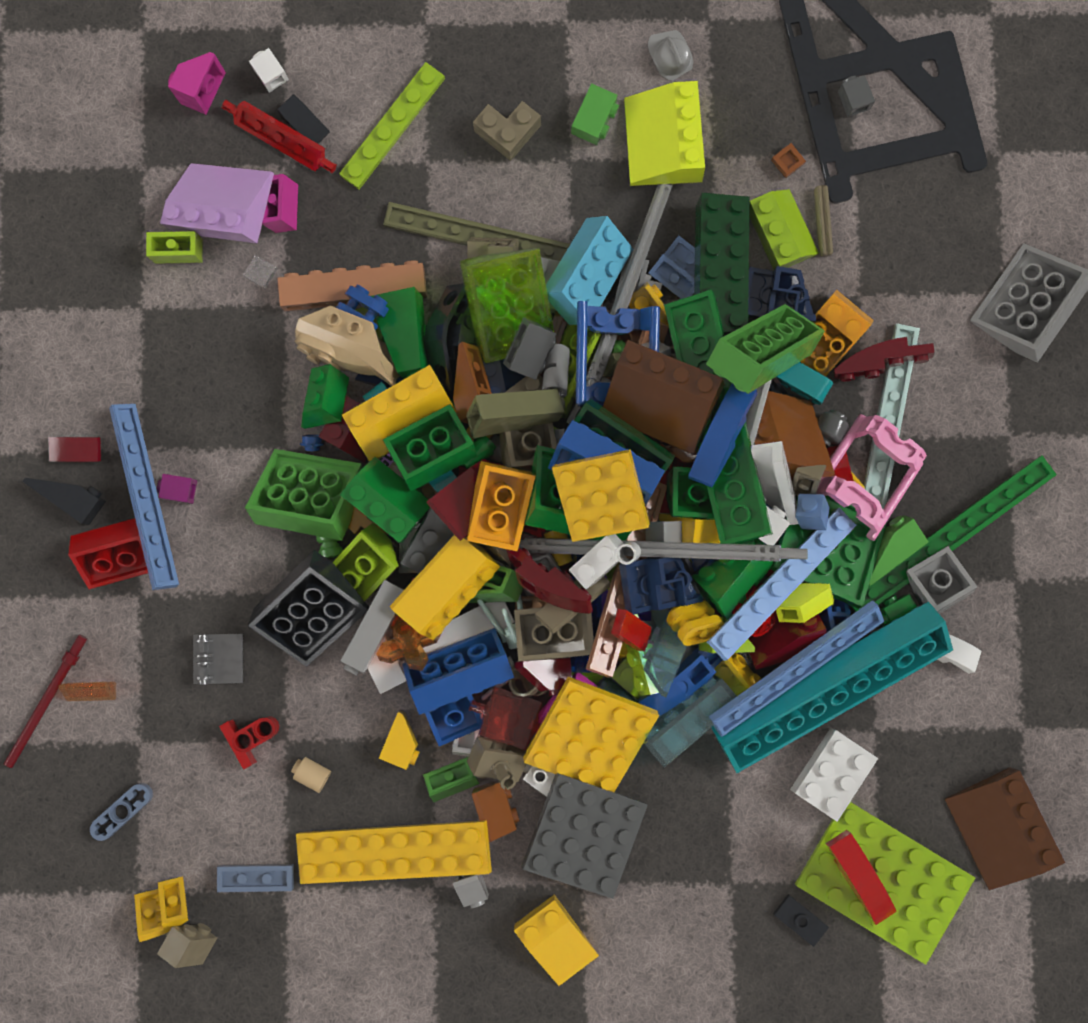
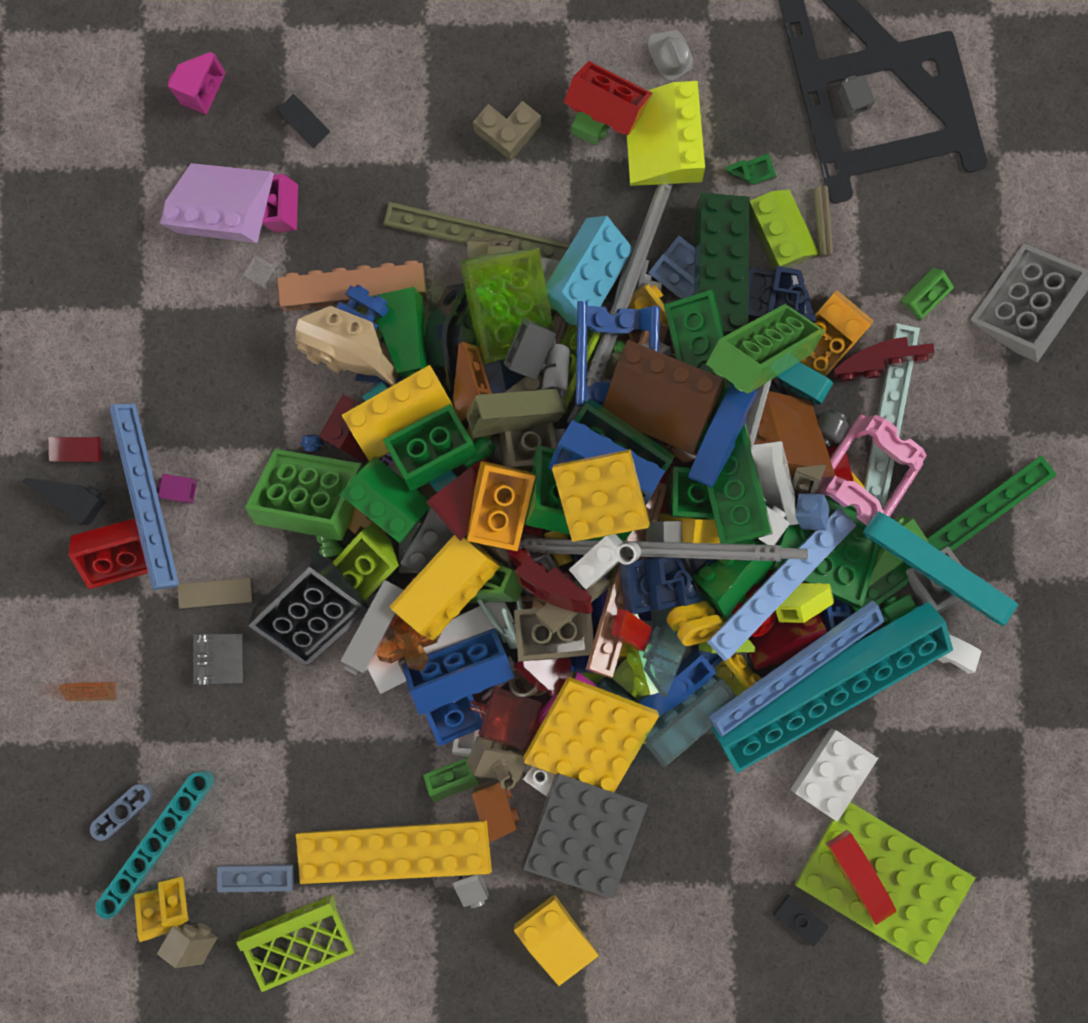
dark red bar [3,634,88,768] -> none
lime brick [146,231,203,264] -> none
red tile [219,716,280,770] -> none
red plate [221,100,337,173] -> none
white brick [249,48,289,93] -> none
tan brick [291,757,331,793] -> none
green slope [301,364,349,429] -> none
lime plate [339,62,445,190] -> none
yellow slope [379,710,420,770] -> none
dark orange plate [771,143,806,178] -> none
reddish brown slope [944,767,1065,891] -> none
none -> teal beam [96,770,214,919]
none -> dark tan tile [177,578,254,609]
none -> lime fence [236,894,355,992]
none -> red slope [564,61,653,135]
none -> green slope [725,153,777,185]
none -> teal beam [863,511,1018,626]
none -> bright green slope [900,268,954,321]

